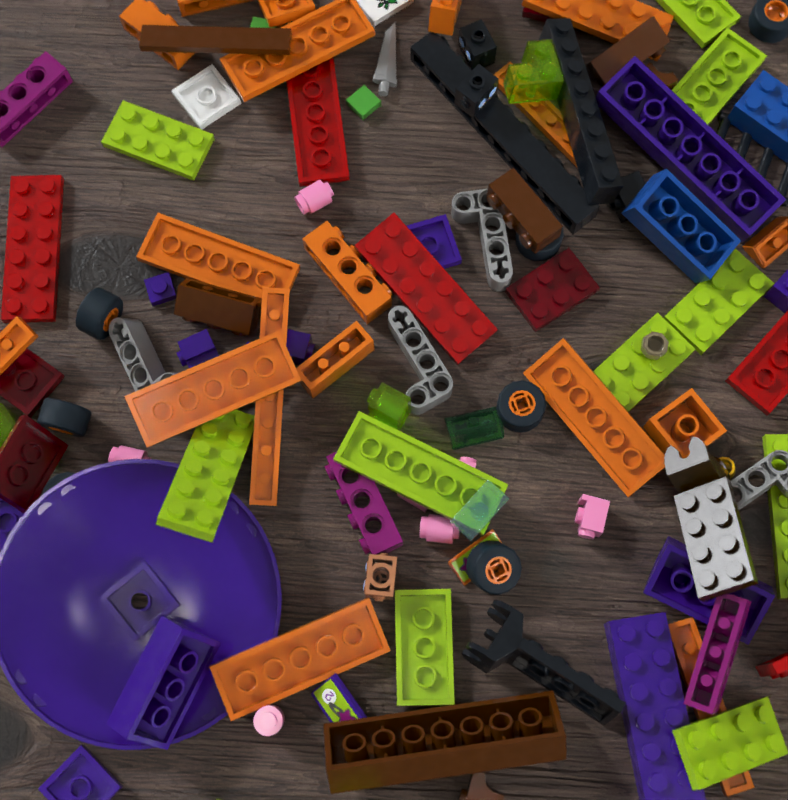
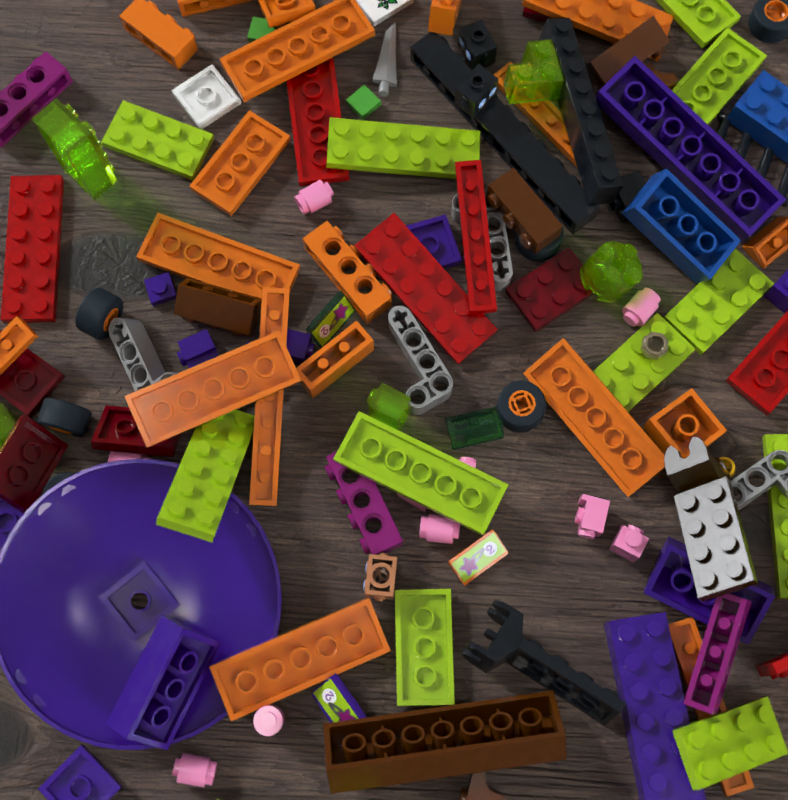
reddish brown tile [139,25,292,55] -> none
clear light blue plate [450,480,510,542] -> none
black wheel [466,540,522,595] -> none
none -> clear neon green brick [32,98,117,200]
none -> dark red plate [91,405,181,457]
none -> bright pink brick [172,753,217,788]
none -> orange plate [189,110,291,217]
none -> slope [306,291,355,348]
none -> lime plate [326,117,480,179]
none -> red plate [455,160,497,314]
none -> clear neon green brick [580,241,643,303]
none -> bright pink brick [608,525,649,563]
none -> bright pink brick [622,287,661,327]

